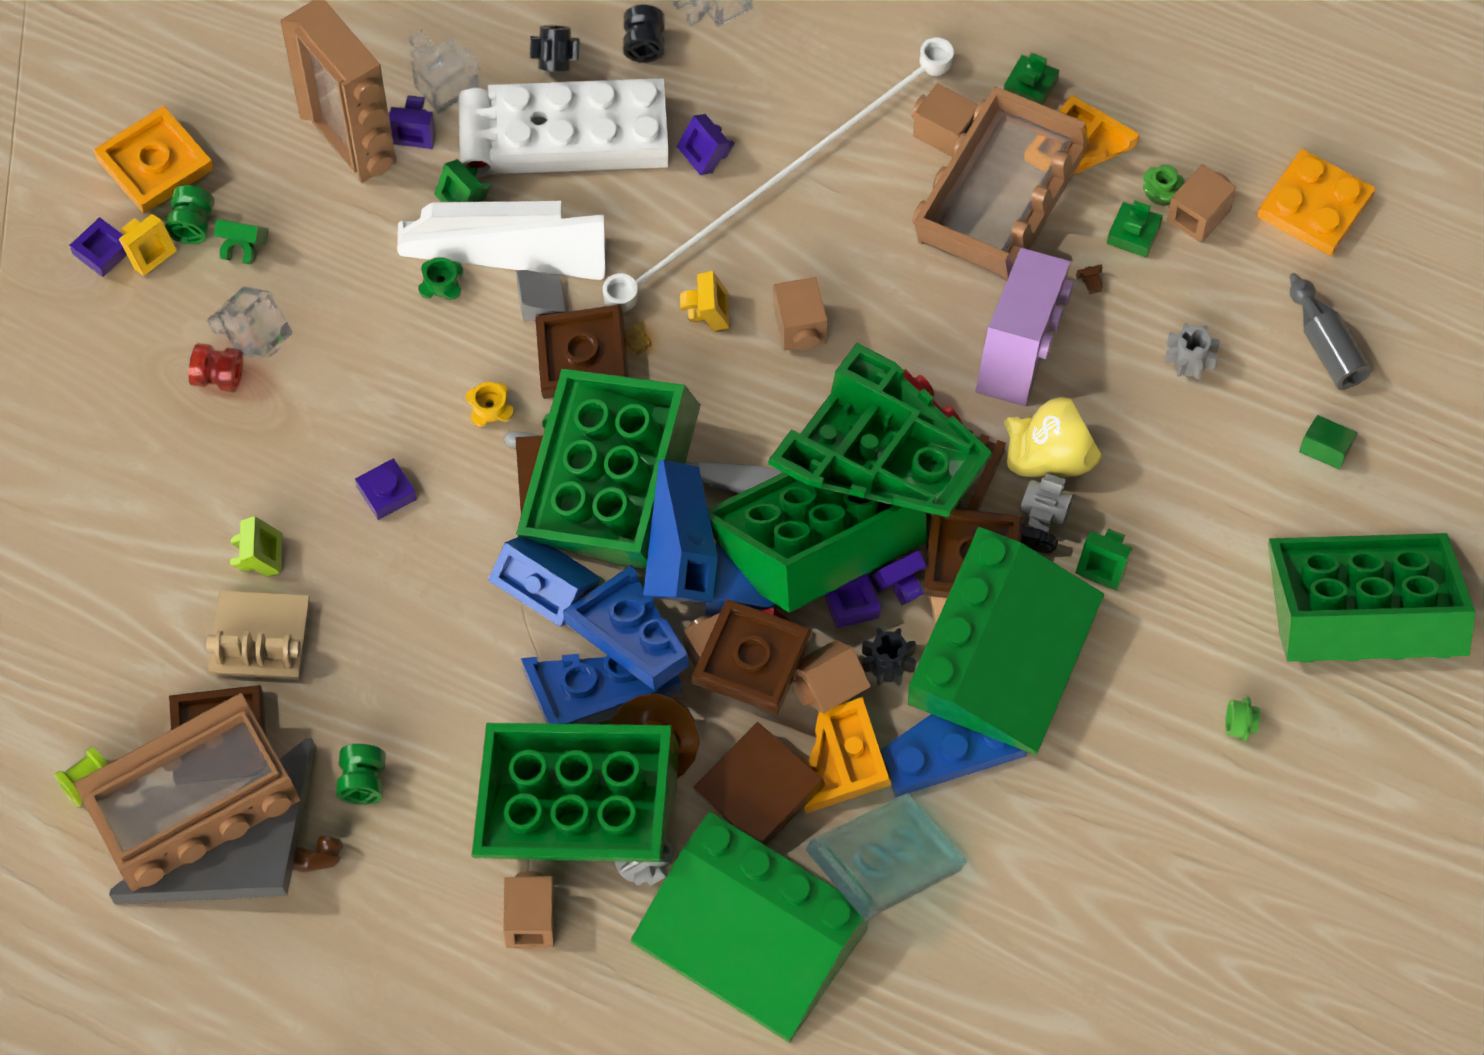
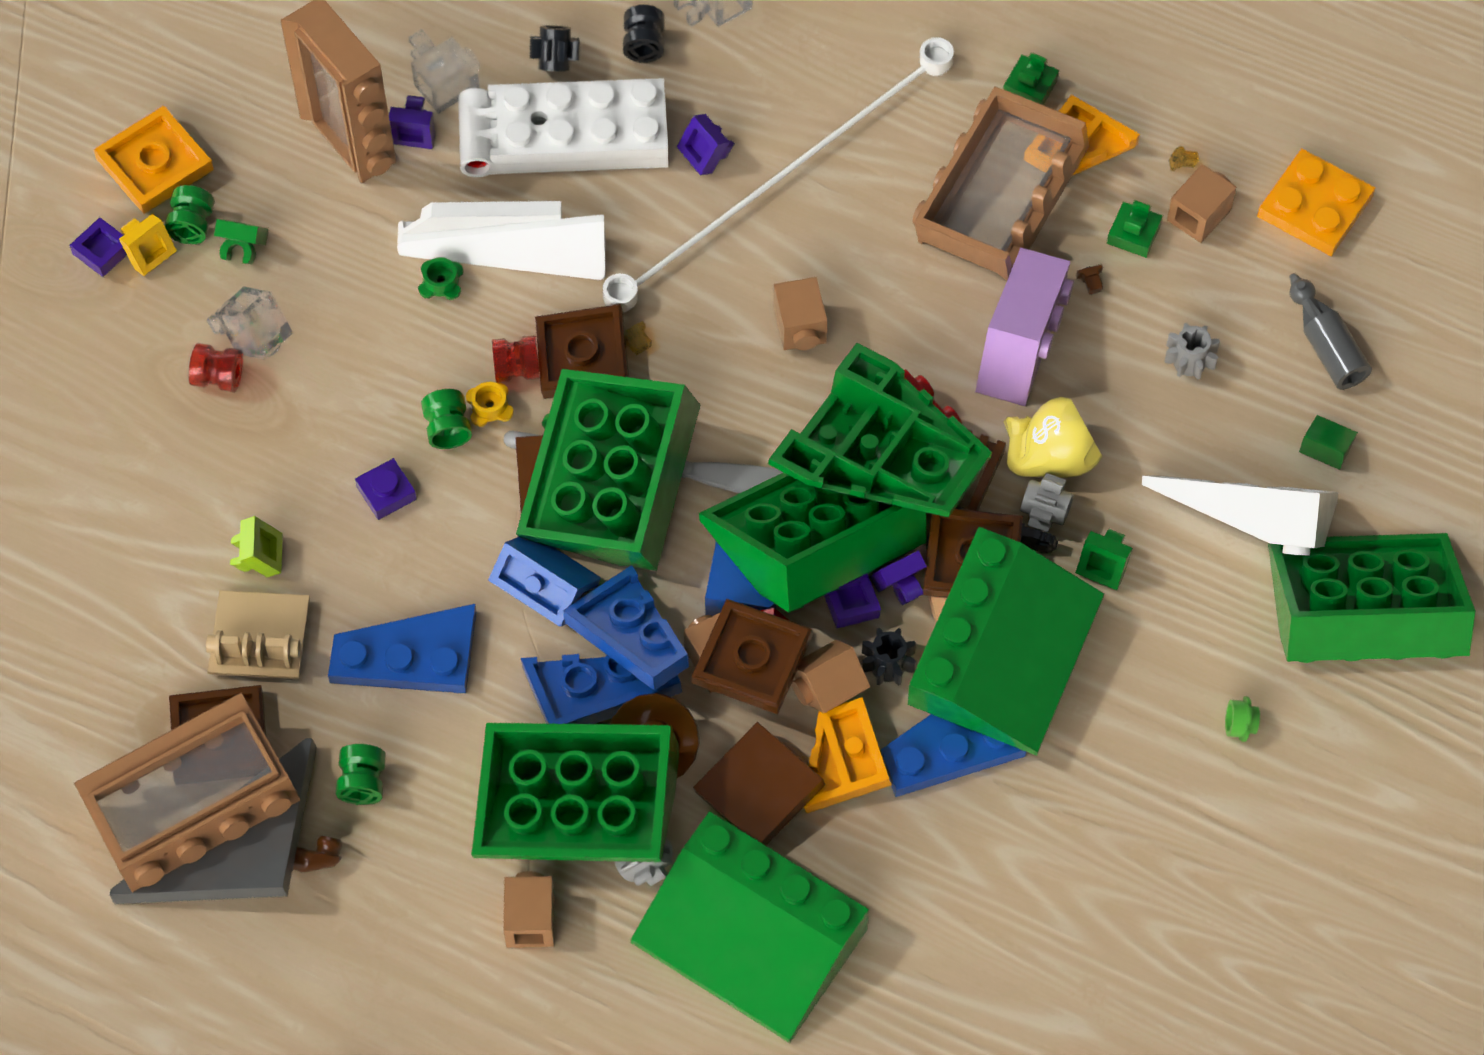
lime bush [53,746,108,807] -> none
green tile [434,159,492,202] -> none
light grey slope [516,270,566,322] -> none
blue slope [643,460,718,603] -> none
yellow tile [680,271,730,332] -> none
clear light blue tile [805,793,967,920] -> none
medium nougat brick [911,83,978,157] -> none
bright green plate [1143,165,1185,205] -> none
none -> blue wing [328,604,477,693]
none -> green wheel [421,389,472,449]
none -> clear red wheel [492,335,540,383]
none -> white wedge [1142,475,1338,555]
none -> clear yellow piece [1169,146,1199,171]

